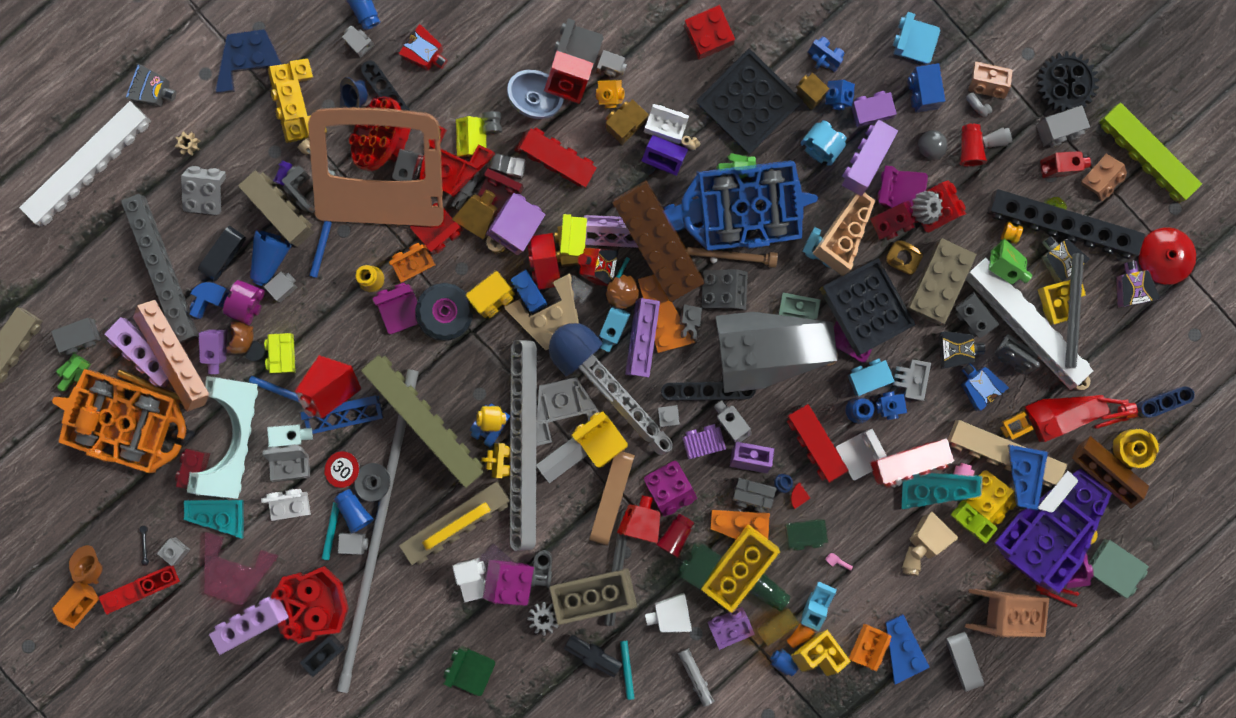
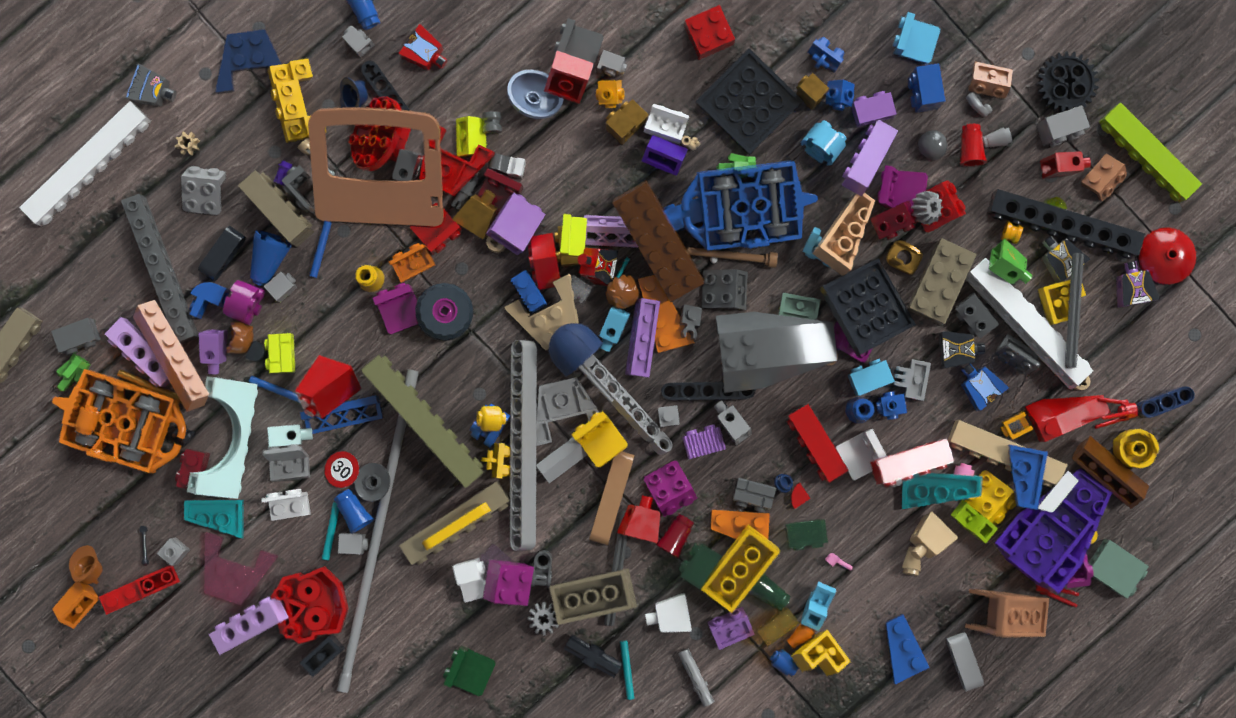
yellow brick [466,271,515,318] -> none
red wedge [514,127,597,188] -> none
medium lavender brick [730,442,774,473] -> none
orange bracket [849,623,891,671] -> none

